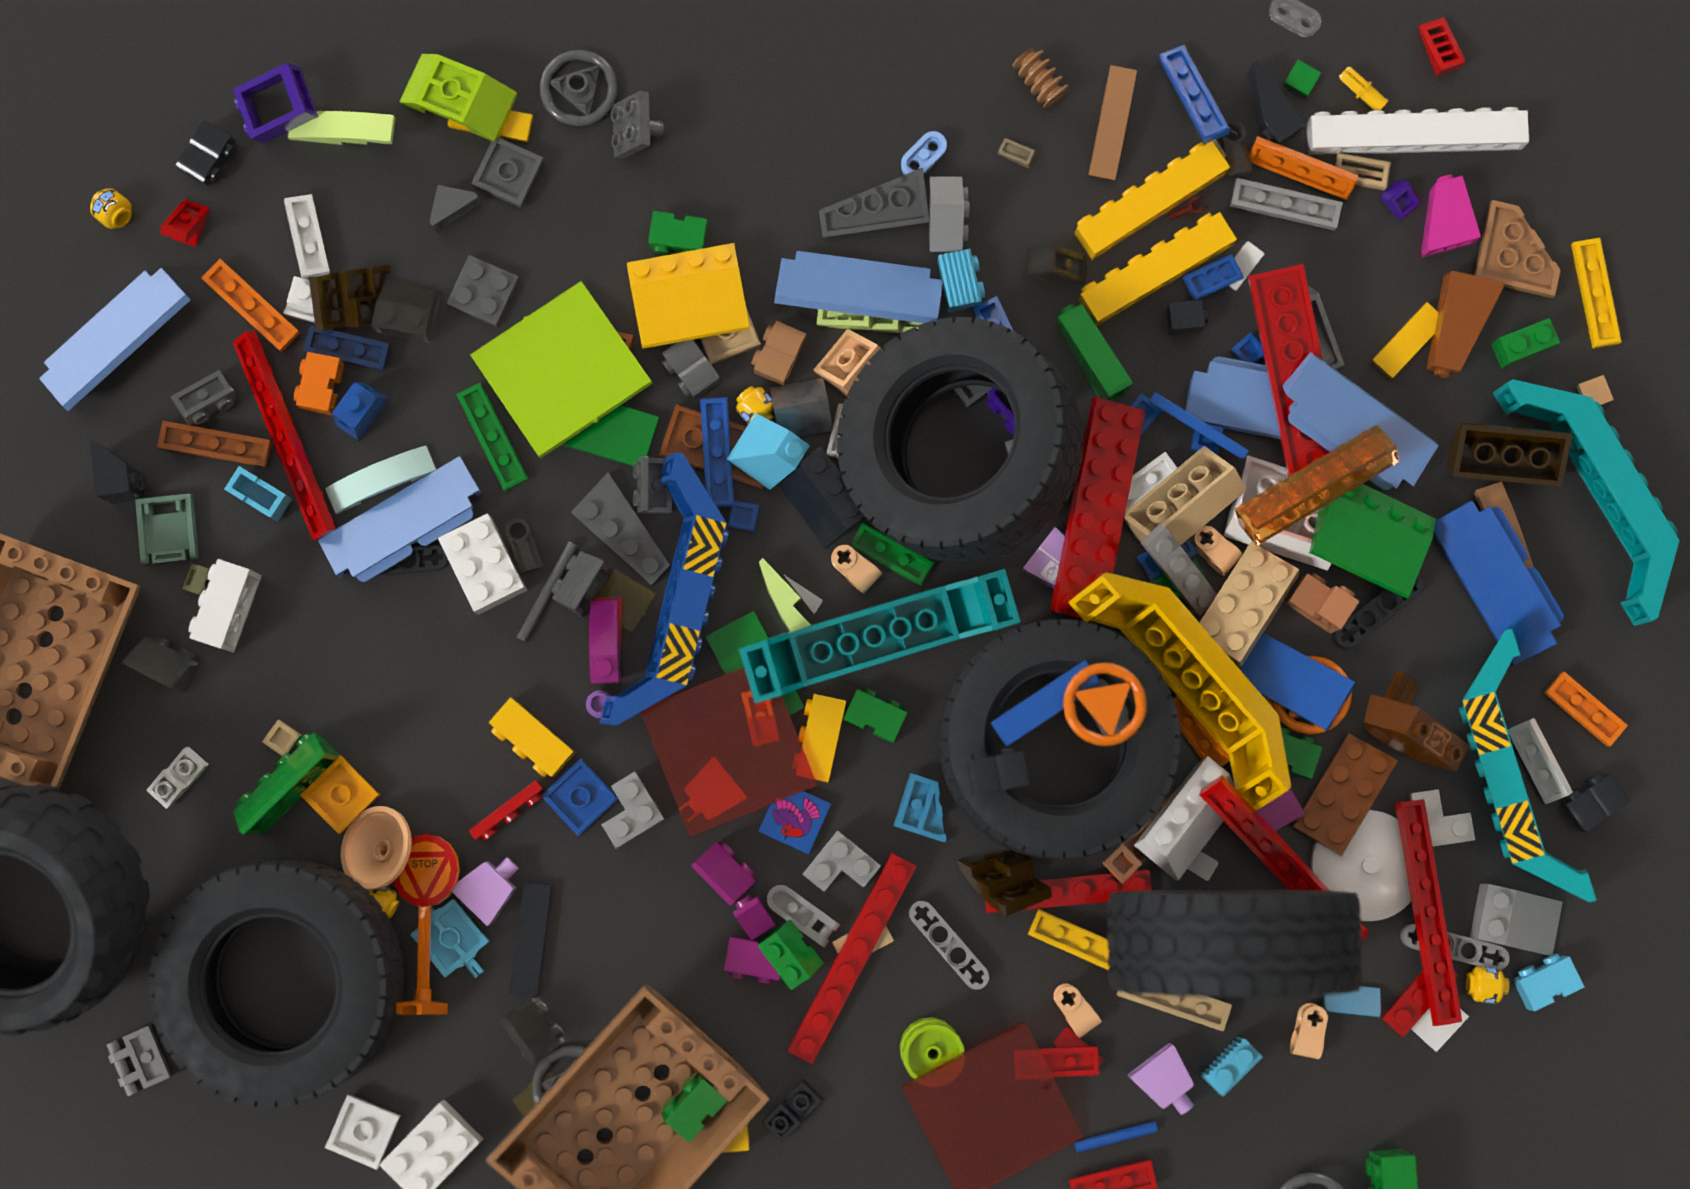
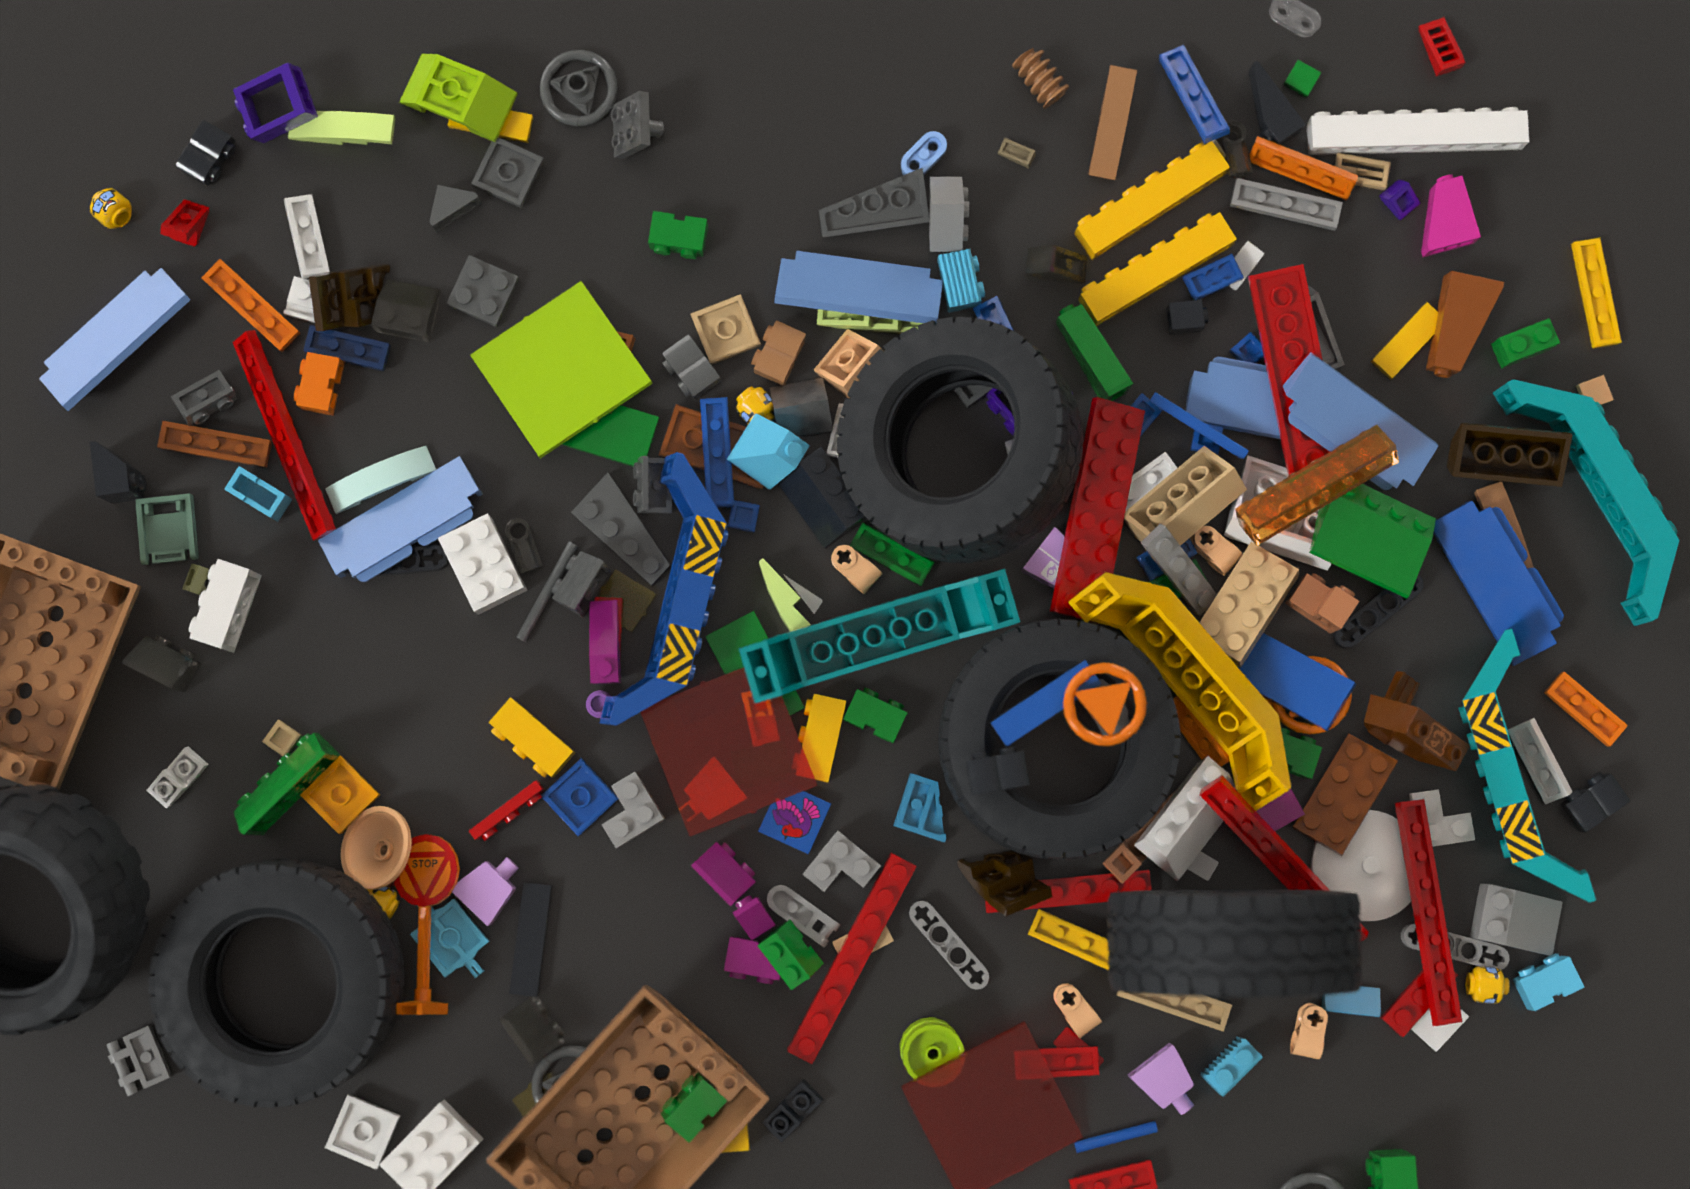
blue torso [332,382,389,441] -> none
green tile [456,382,529,492] -> none
yellow slope [627,243,750,349] -> none
clear red hand [1168,196,1208,220] -> none
yellow axle [1339,67,1389,111] -> none
medium nougat plate [1474,200,1561,298] -> none

